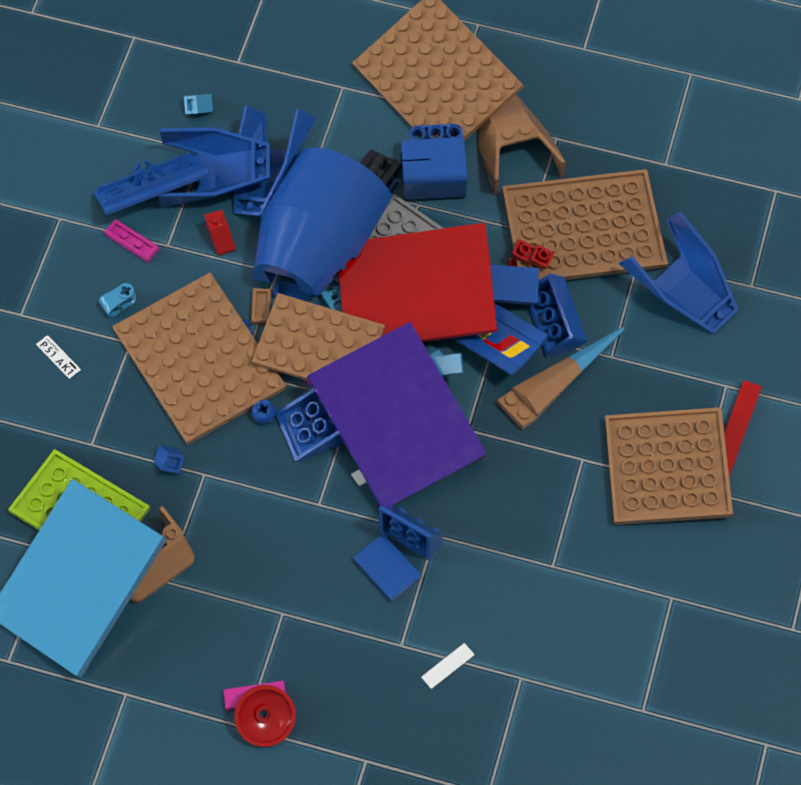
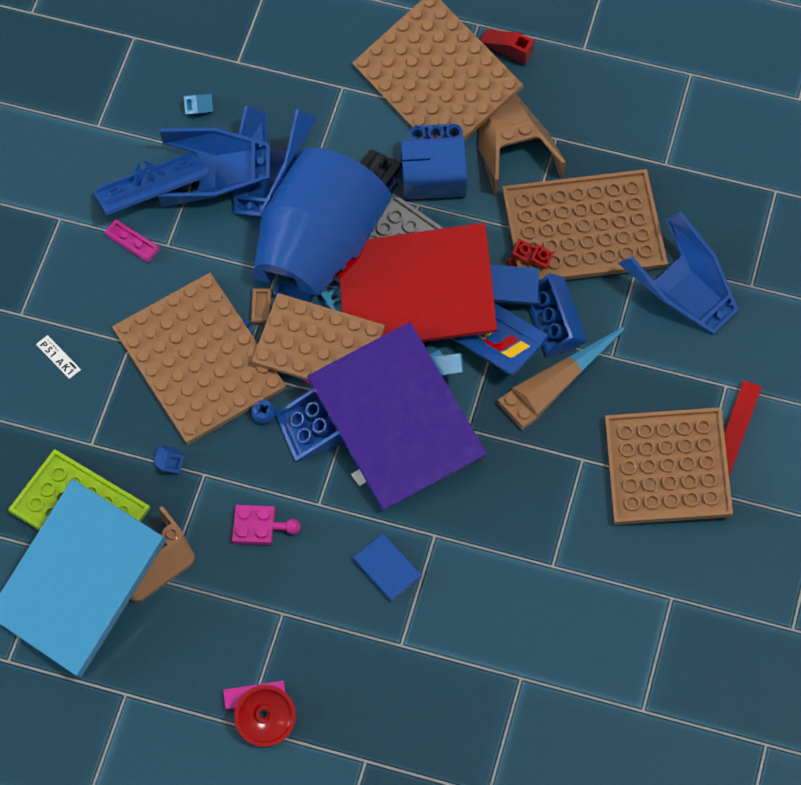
dark azure piece [99,283,136,317] -> none
red slope [204,209,236,256] -> none
blue slope [379,505,442,561] -> none
white sticker [421,643,475,689] -> none
none -> dark pink plate [232,505,301,546]
none -> red slope [480,29,534,65]

